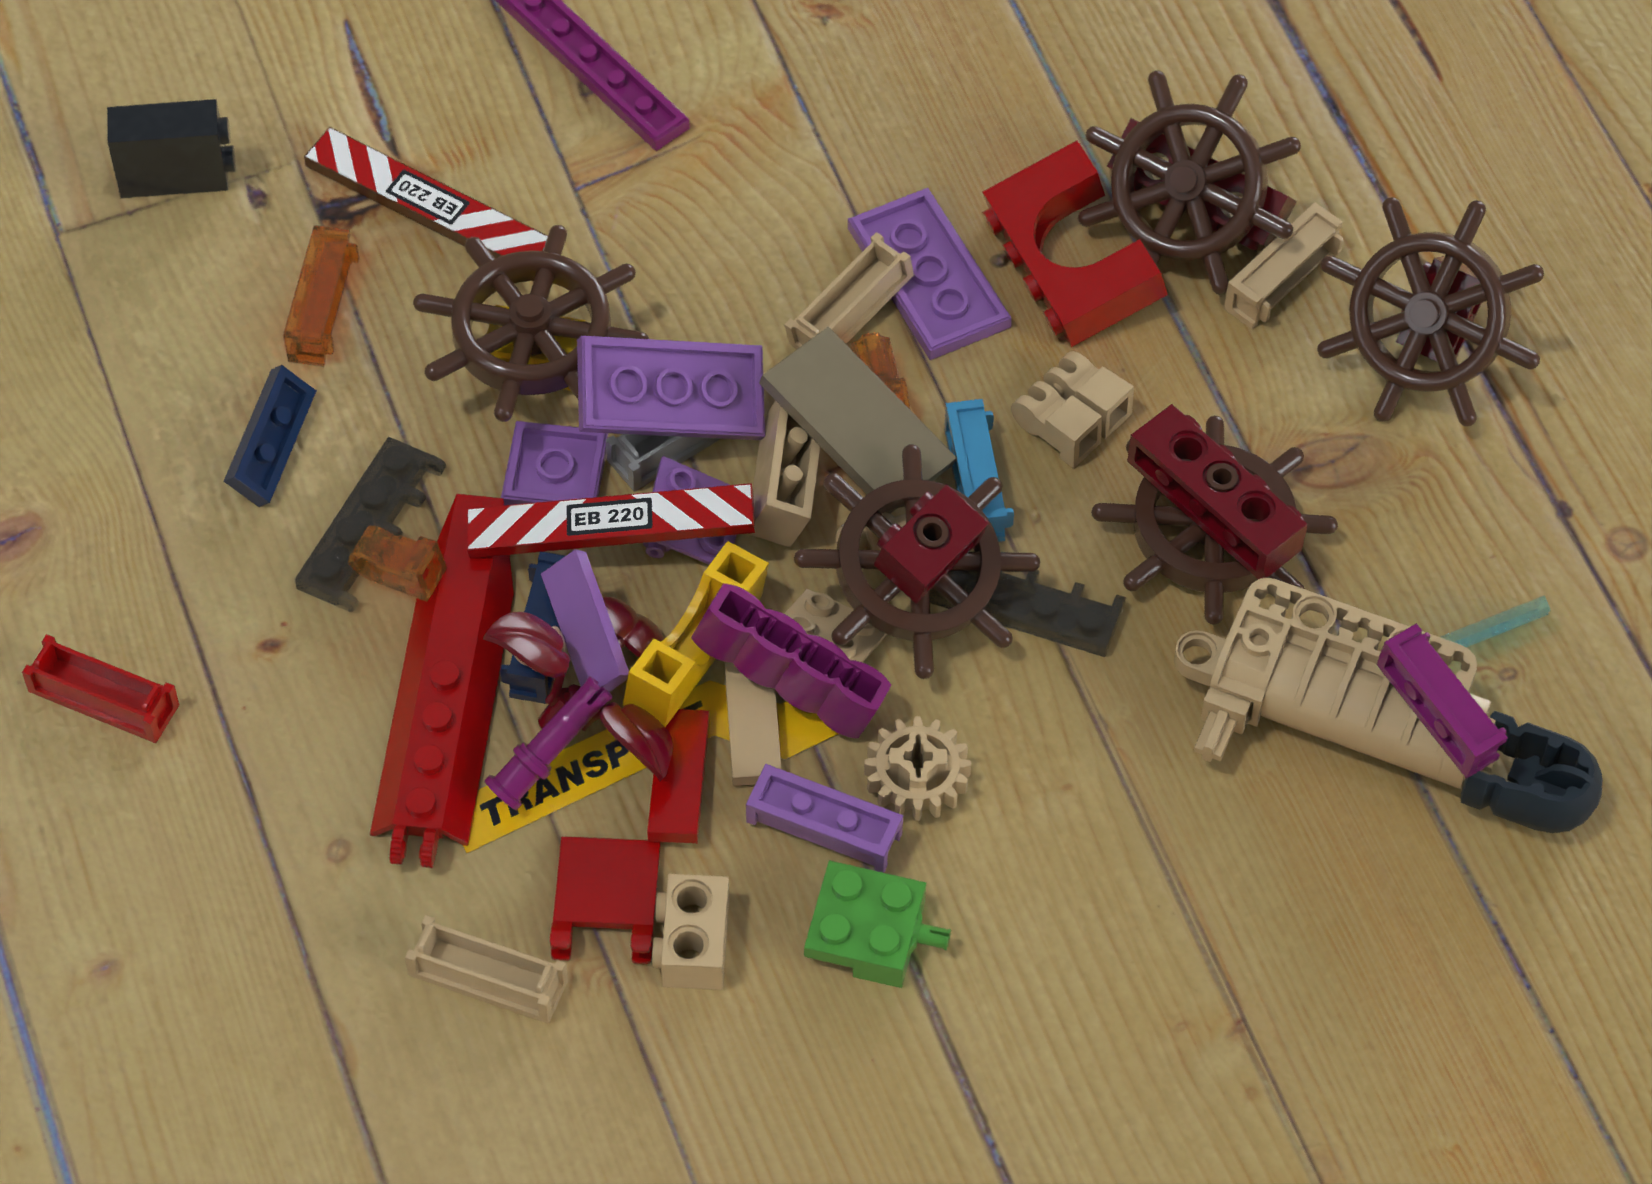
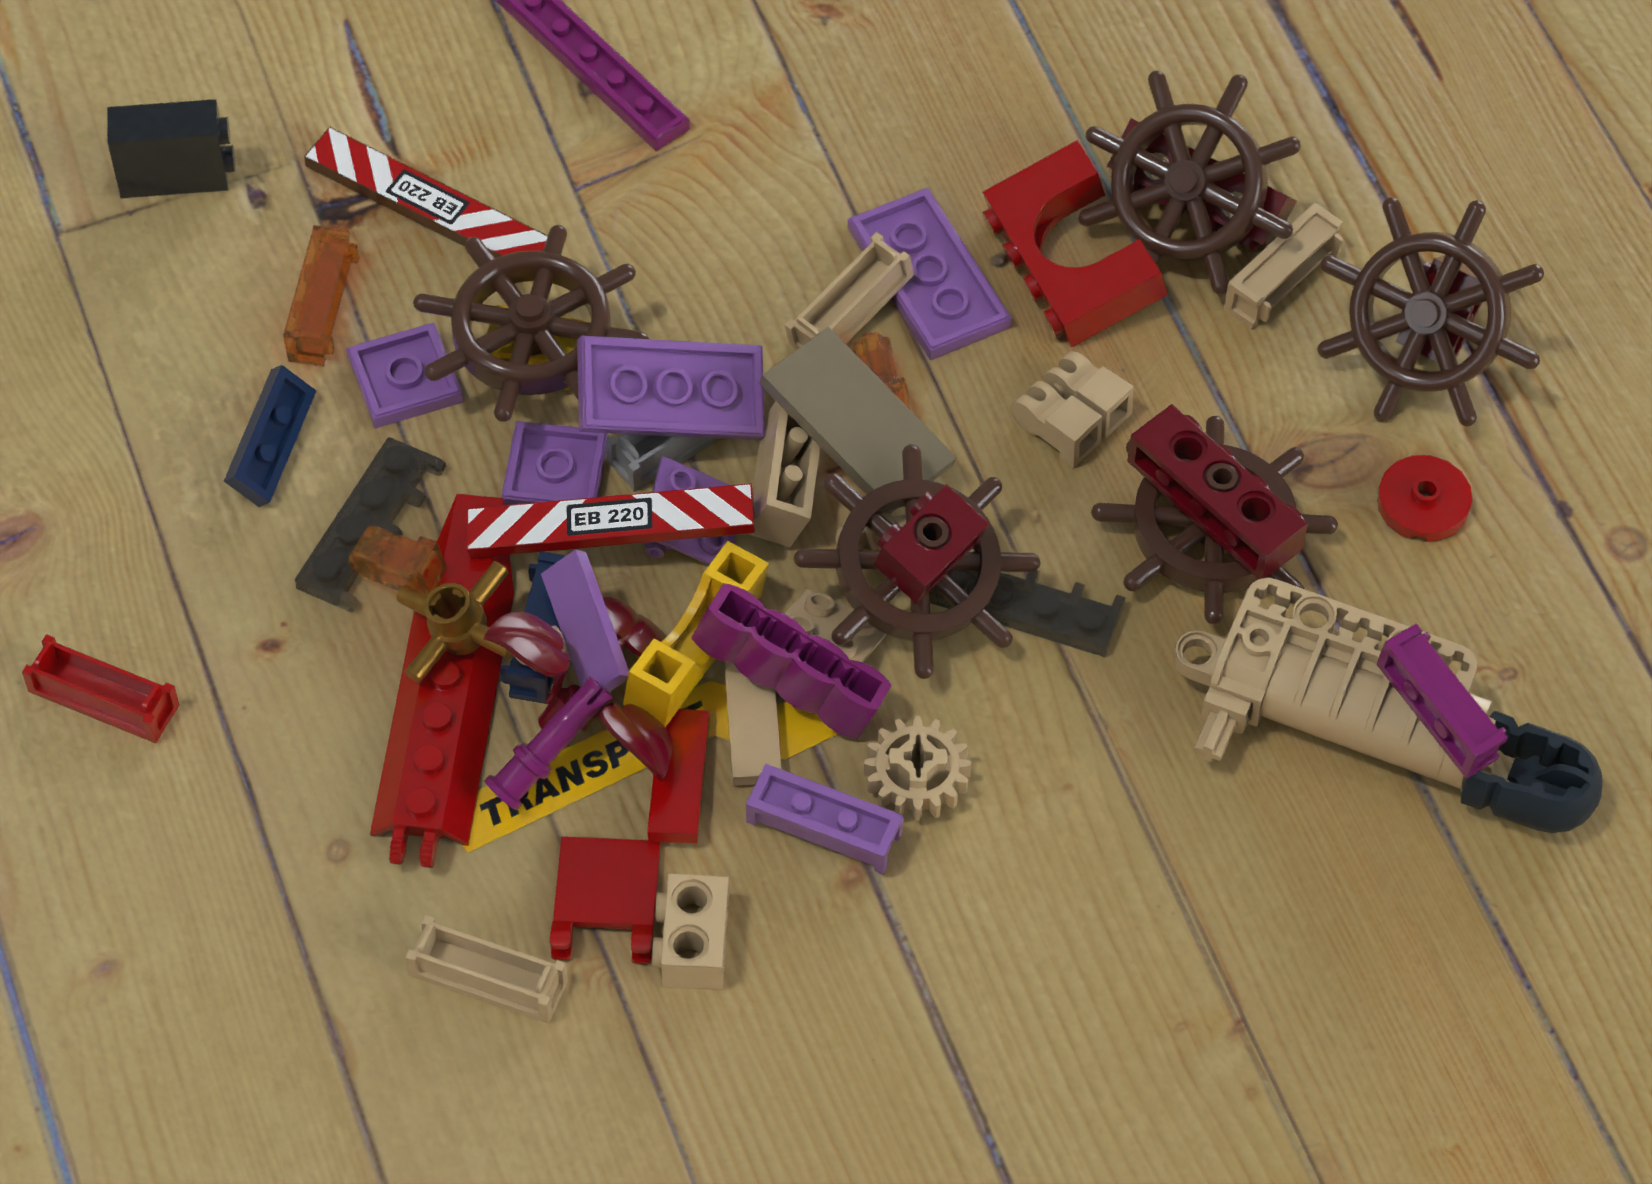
bright green plate [804,860,951,988] -> none
dark azure container [944,399,1014,542] -> none
clear light blue tile [1439,595,1551,647] -> none
none -> medium lavender tile [346,322,463,429]
none -> pearl gold bar [396,561,514,683]
none -> red plate [1377,455,1473,542]

